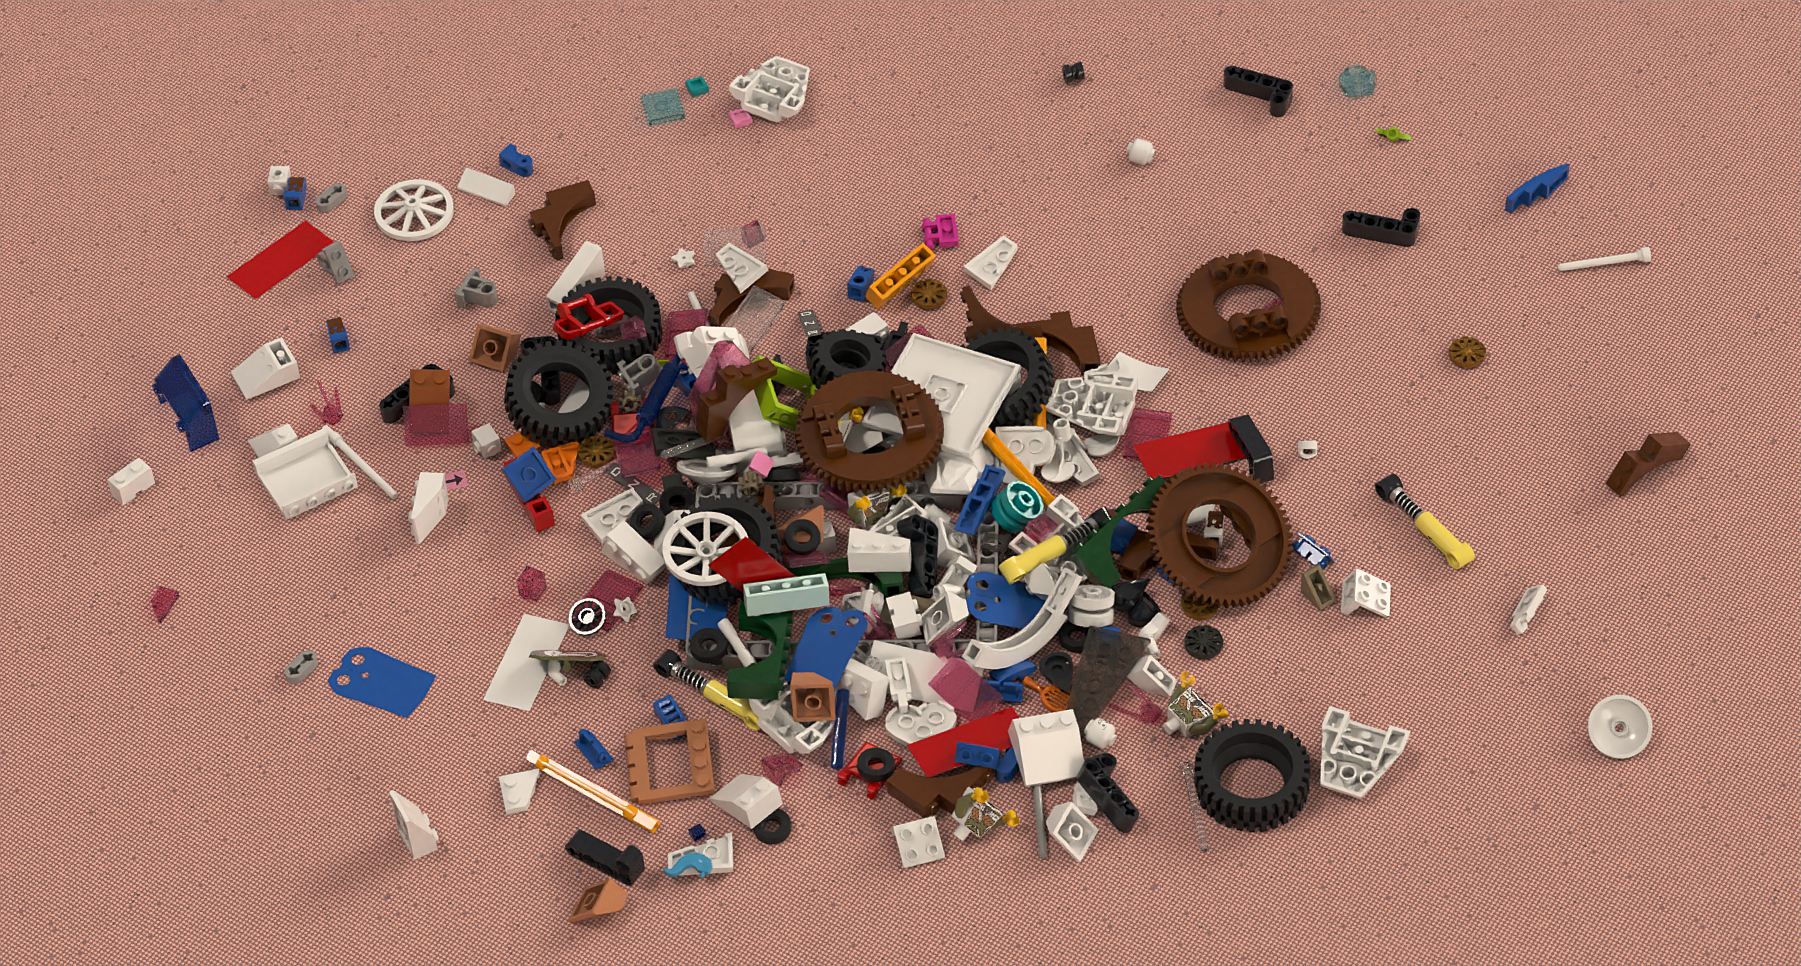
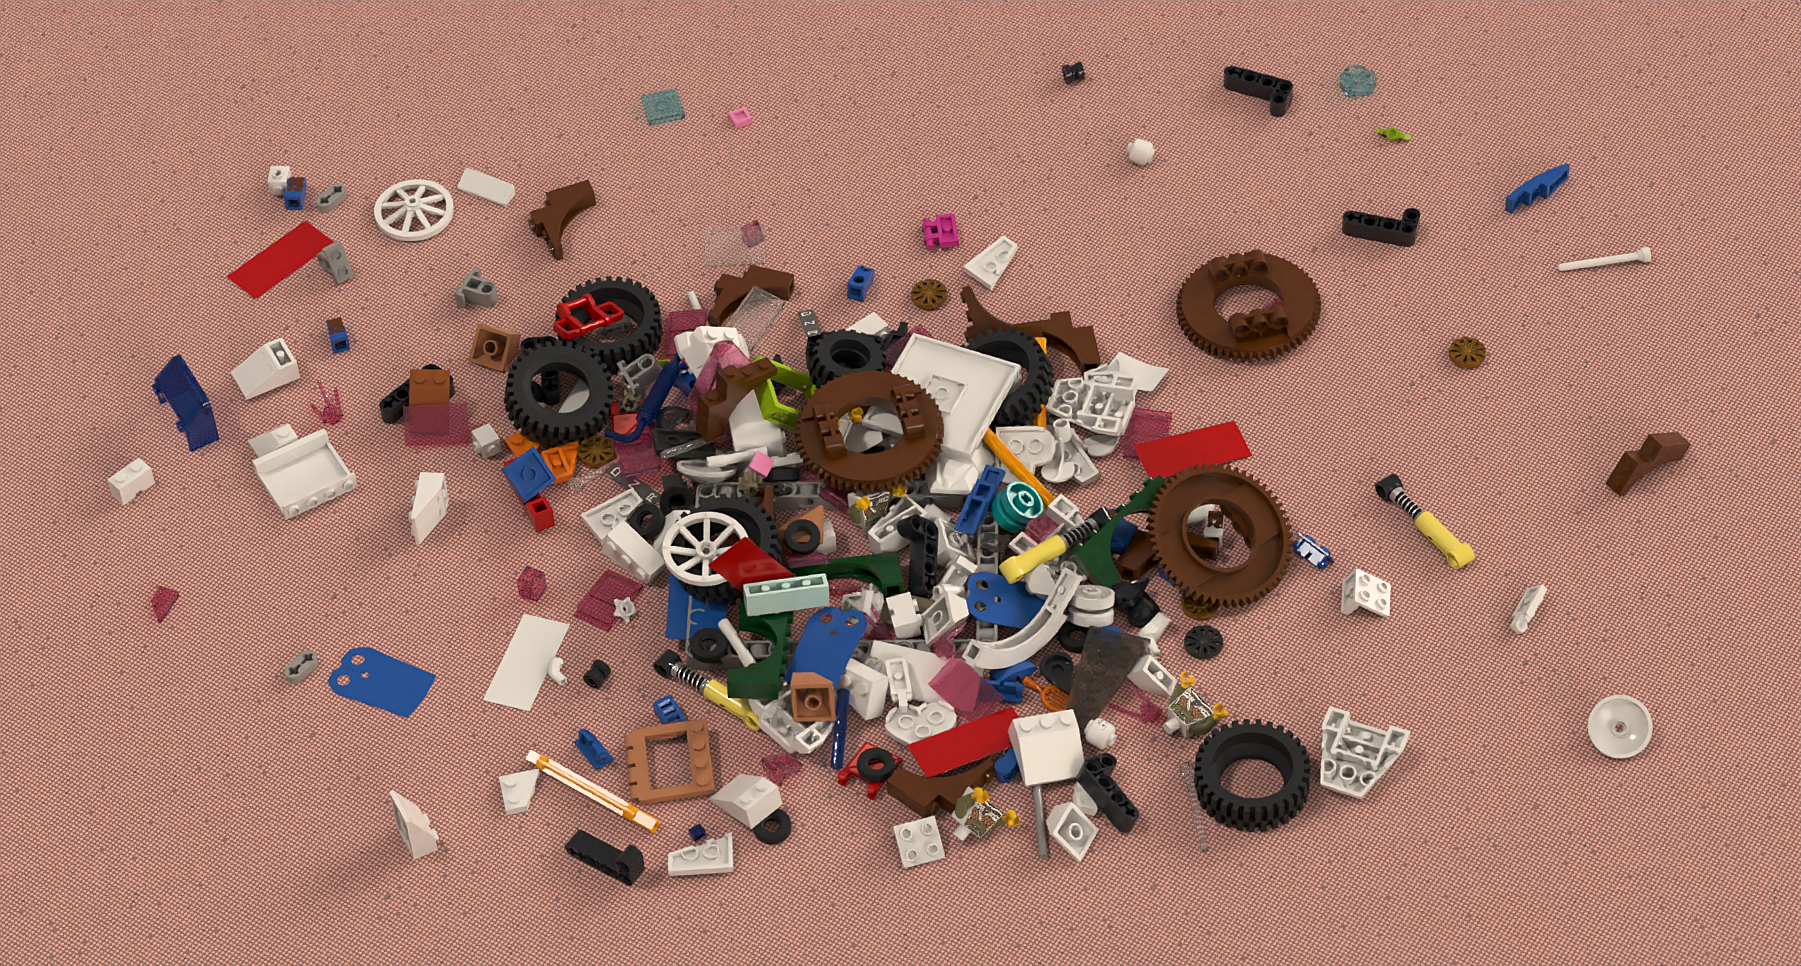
white bar [322,425,398,500] -> none
clear pink sticker [444,470,468,490] -> none
blue leg [499,143,534,177] -> none
shield [529,650,606,672] -> none
white slope [546,241,605,313] -> none
nougat slope [568,878,628,923] -> none
wheel [569,598,607,636] -> none
clear pink slope [620,315,647,340] -> none
dark azure piece [663,852,712,878] -> none
white plate [671,248,695,268] -> none
teal tile [685,76,709,98] -> none
white wing [716,243,768,294] -> none
white wedge [729,56,810,122] -> none
white wedge [847,527,912,572] -> none
light orange brick [865,243,936,310] -> none
blue hinge [955,741,1000,769] -> none
black beam [1228,414,1274,484] -> none
white tile [1298,440,1318,459] -> none
dark tan slope [1301,564,1337,610] -> none

